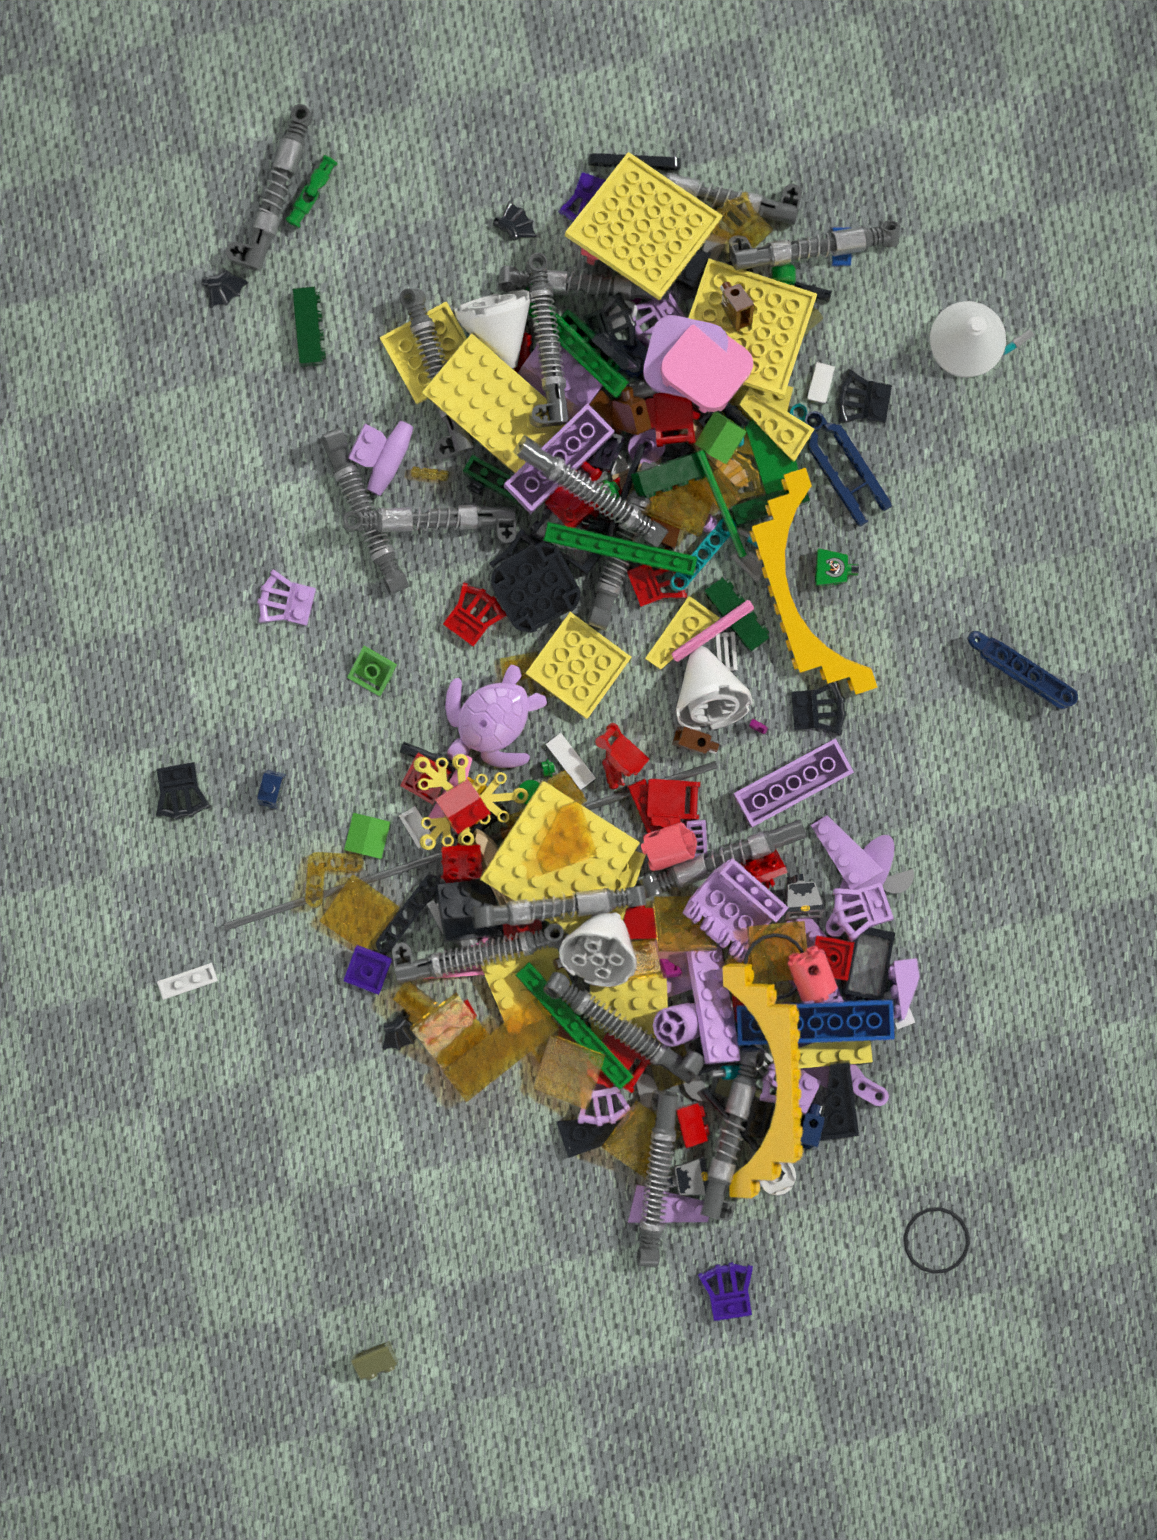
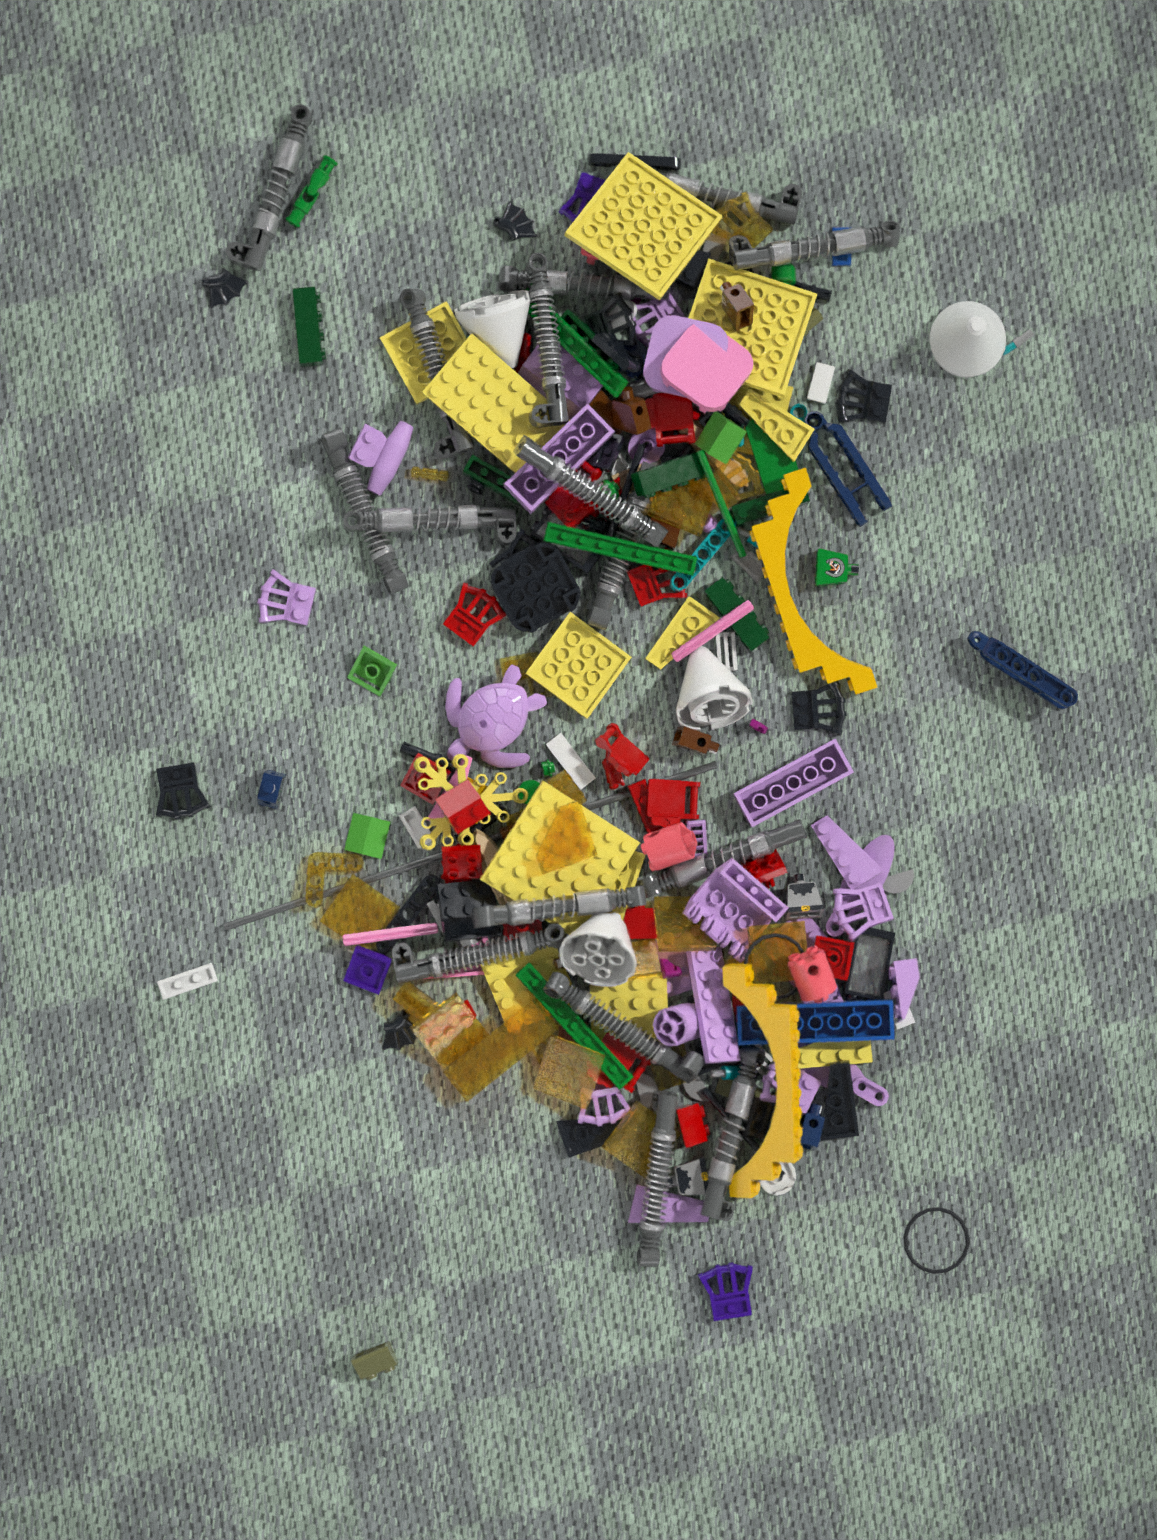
none -> bright pink axle [343,922,438,946]

